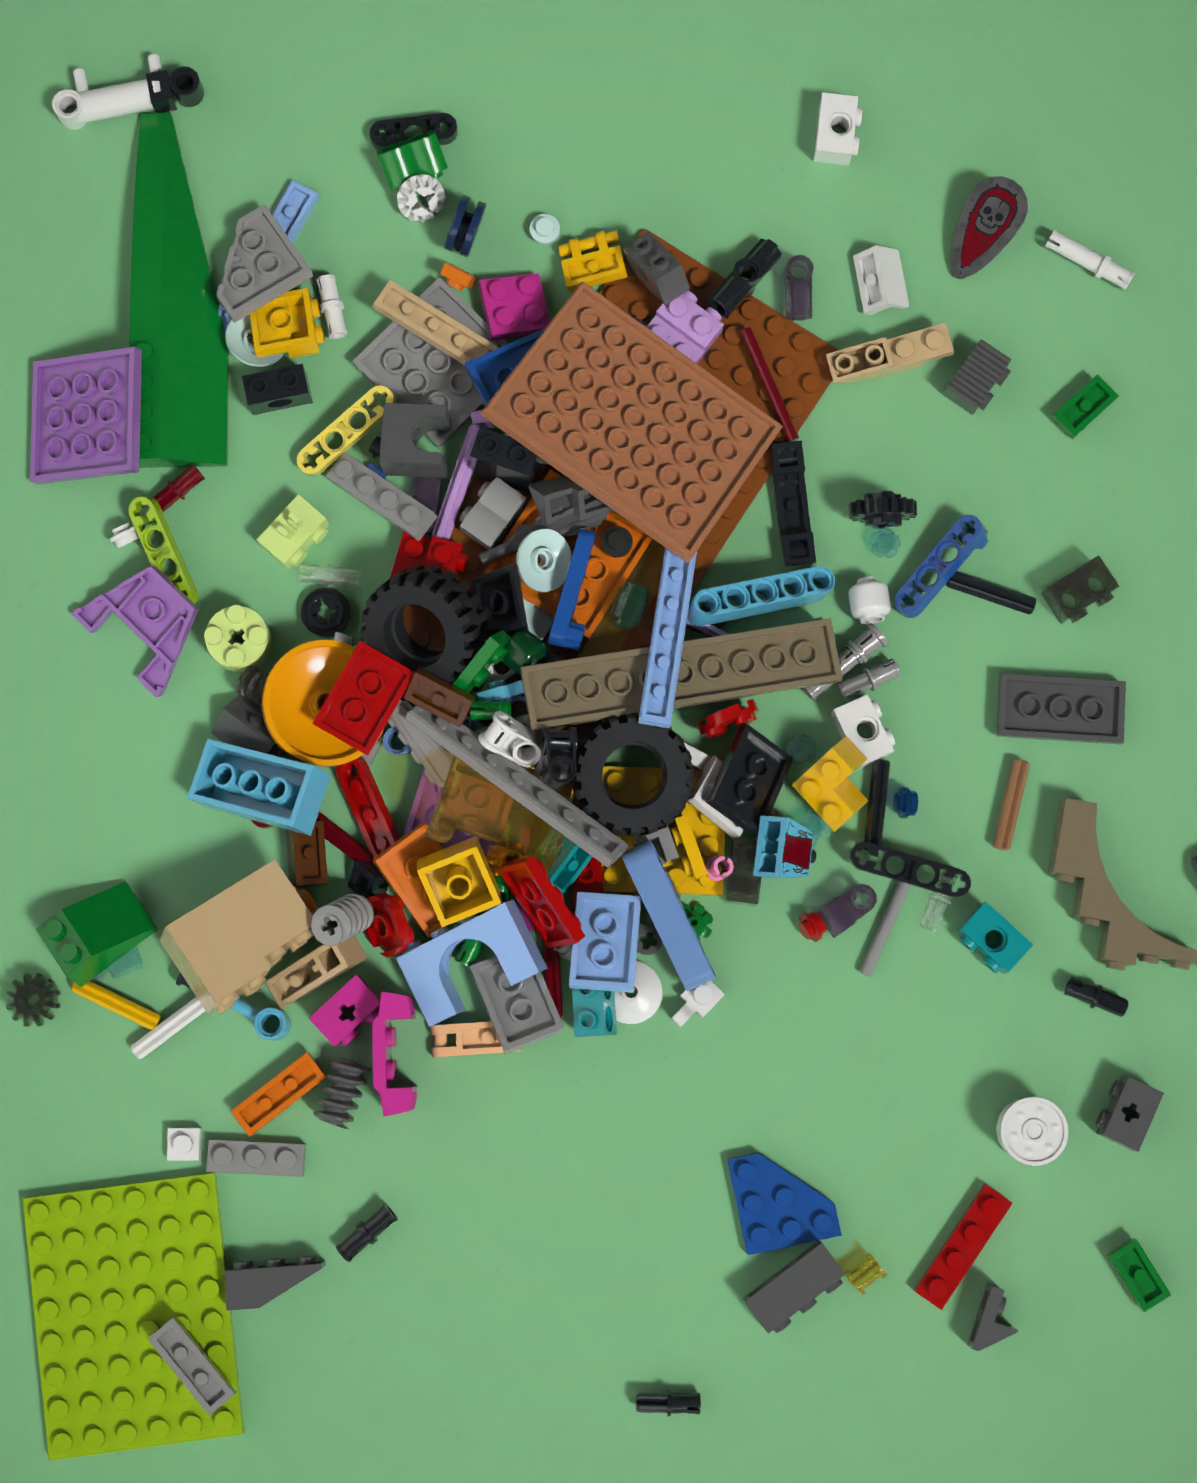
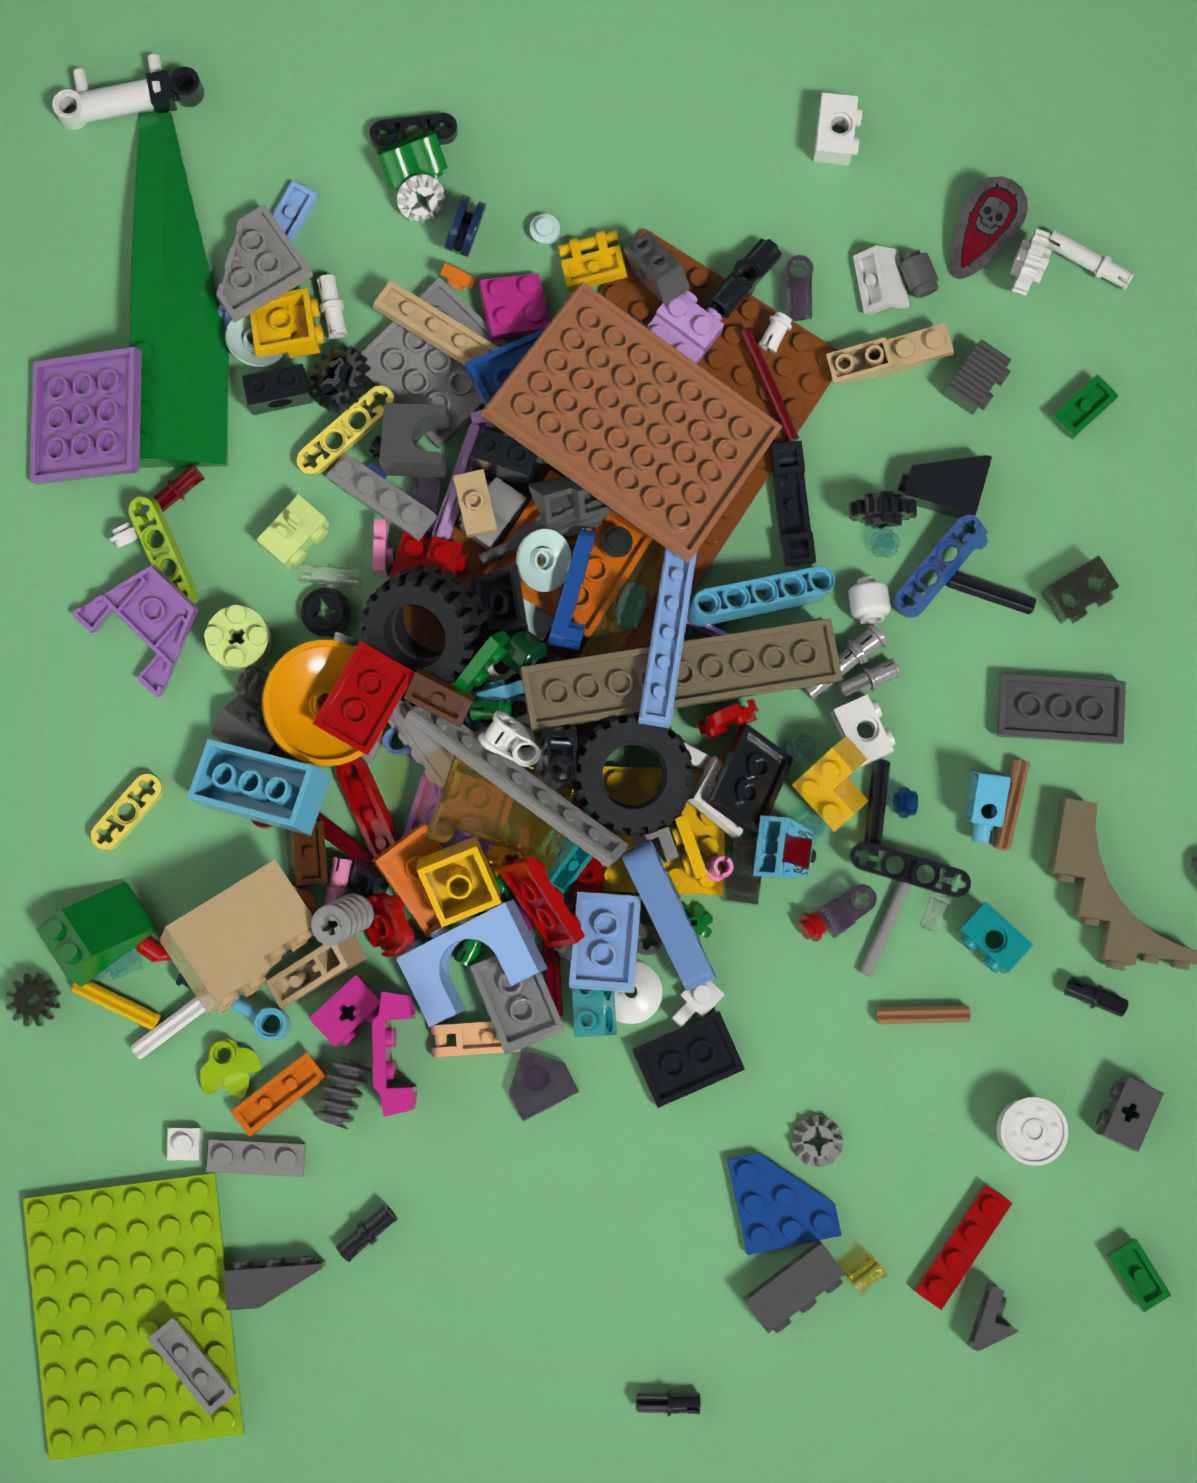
none -> light yellow beam [91,774,164,851]
none -> red arm [135,935,172,963]
none -> lime plate [200,1038,262,1098]
none -> black gear [309,345,371,412]
none -> bright pink pin [324,857,353,905]
none -> bright pink plate [373,519,394,576]
none -> tan plate [453,469,498,538]
none -> plate [508,1050,580,1121]
none -> black plate [632,1011,745,1108]
none -> white pin [758,312,792,354]
none -> light grey gear [792,1115,843,1167]
none -> medium nougat axle [876,1005,971,1024]
none -> black slope [897,455,992,518]
none -> dark grey brick [899,250,939,298]
none -> medium azure torso [965,770,1011,844]
none -> white gear [1010,228,1052,296]

